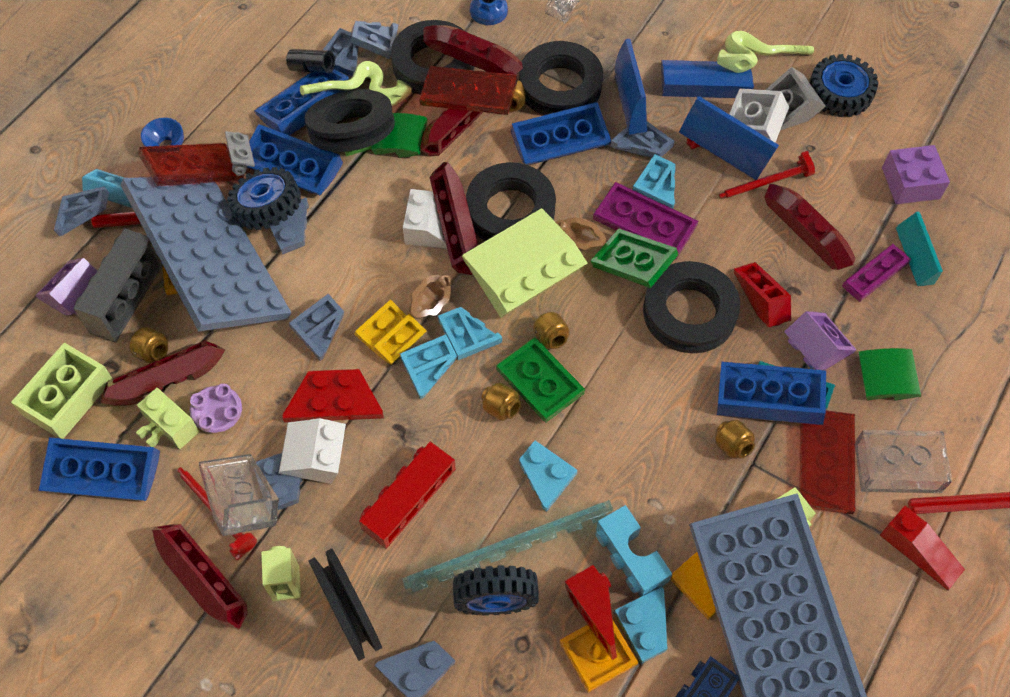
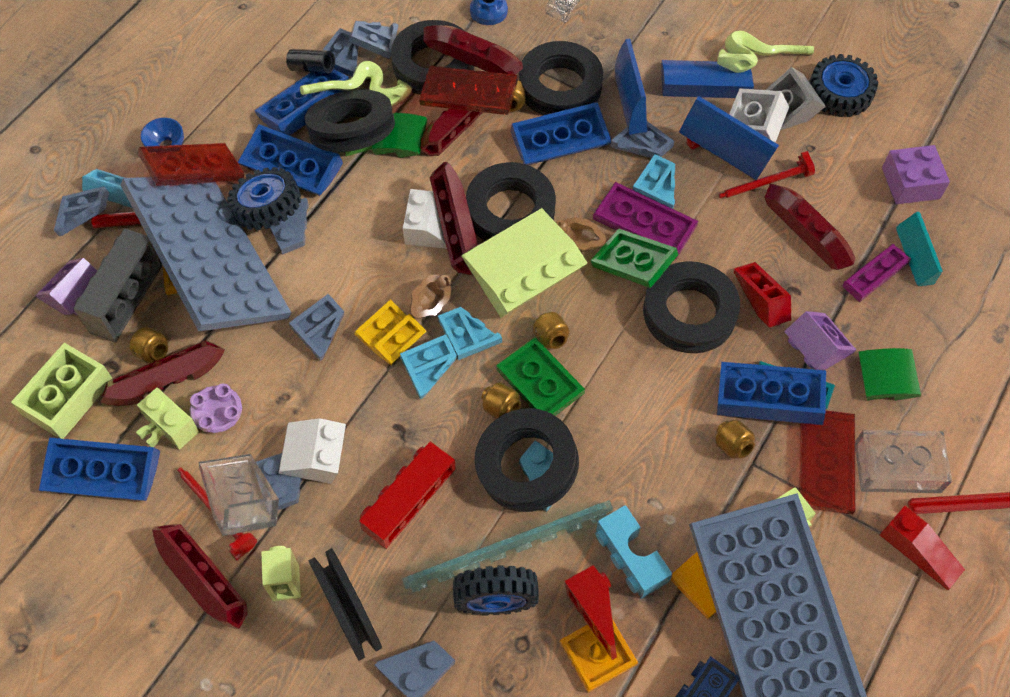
light grey hinge [225,131,255,176] -> none
red wing [282,369,384,423] -> none
medium azure wing [614,587,667,664] -> none
none -> black tyre [475,408,579,512]

